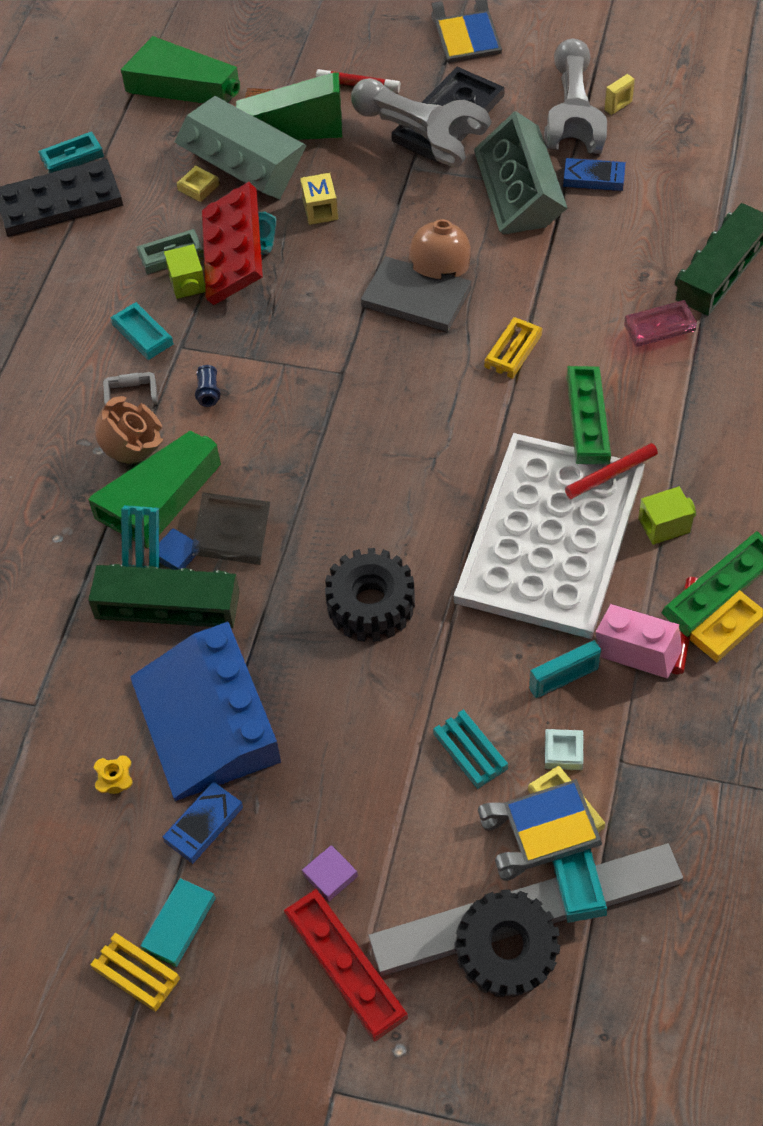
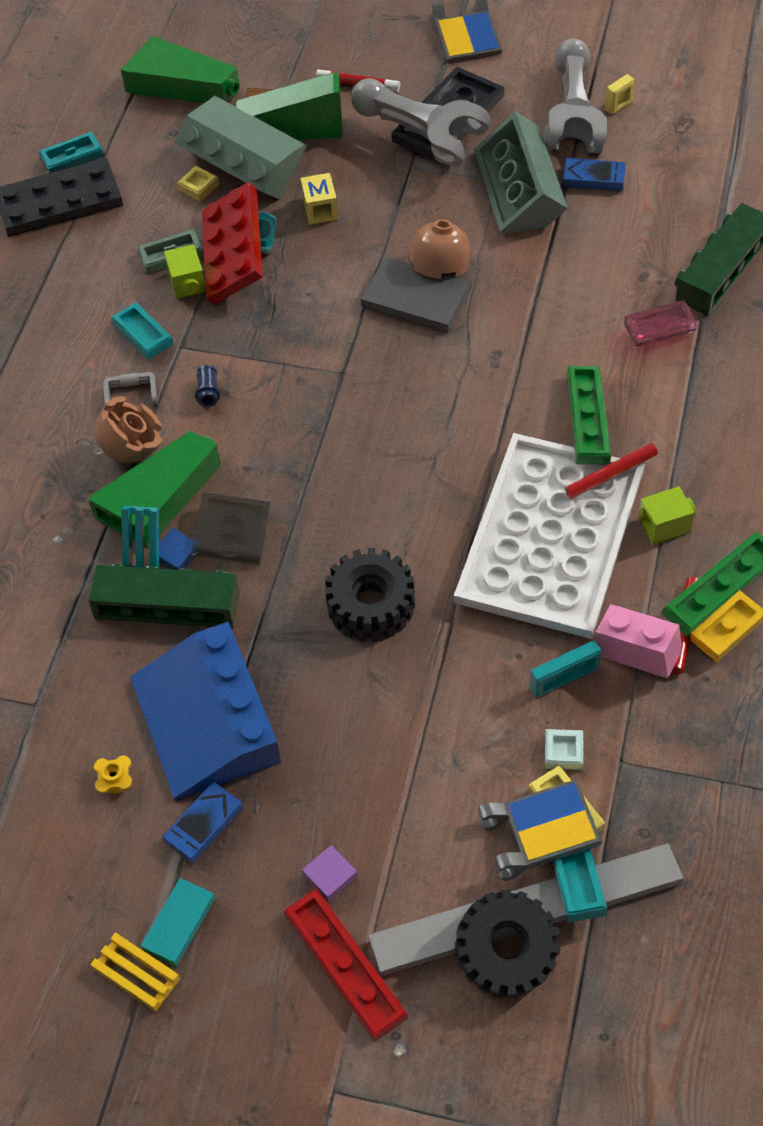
teal tile [433,709,508,789] -> none
yellow tile [484,317,542,379] -> none

